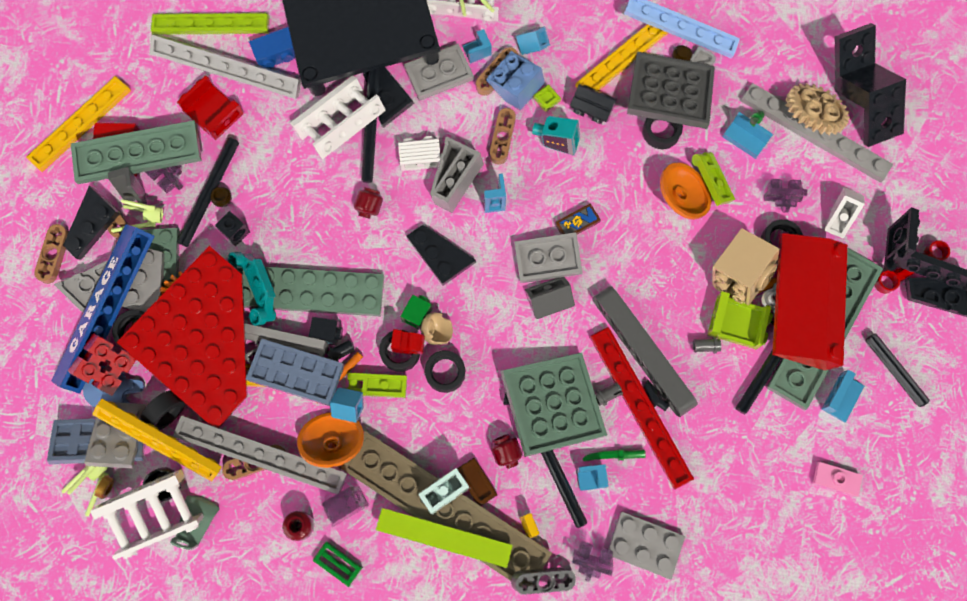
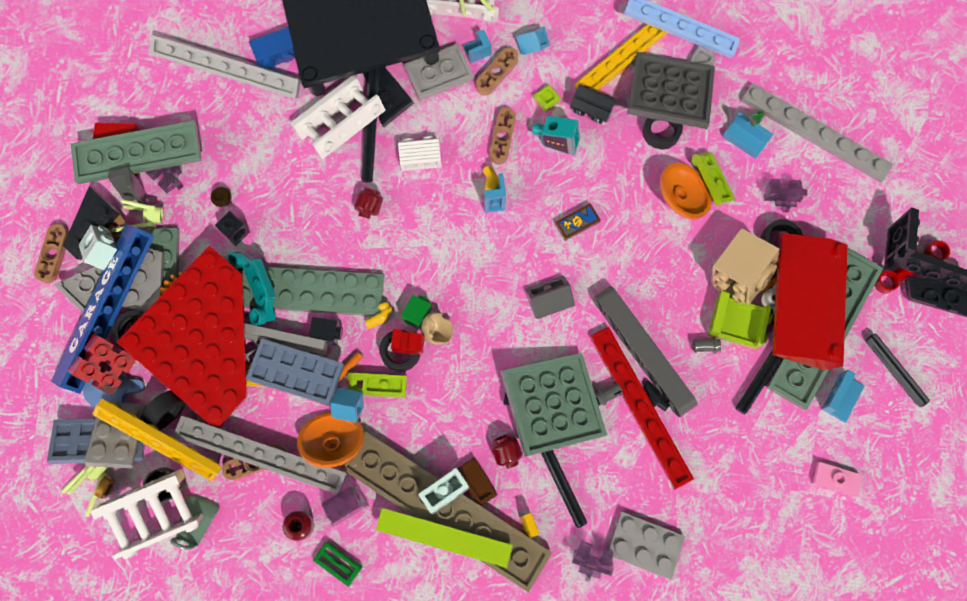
yellow tile [26,76,131,172] -> none
lime tile [151,13,270,35] -> none
red panel [177,75,244,141] -> none
black axle [177,137,239,247] -> none
black pin [327,340,355,362] -> none
black wing [406,225,476,286] -> none
black tyre [425,350,466,393] -> none
light grey wedge [430,136,484,213] -> none
medium blue slope [486,51,545,111] -> none
dark grey beam [511,567,576,595] -> none
light grey plate [515,232,583,283] -> none
dark azure panel [577,464,609,491] -> none
green piece [583,449,646,461] -> none
dark brown plate [672,45,692,61] -> none
tan gear [785,83,850,135] -> none
white slope [824,187,865,238] -> none
black bracket [835,23,906,147] -> none
none -> light aqua brick [79,224,117,270]
none -> yellow arm [365,302,392,329]
none -> yellow arm [483,166,499,191]

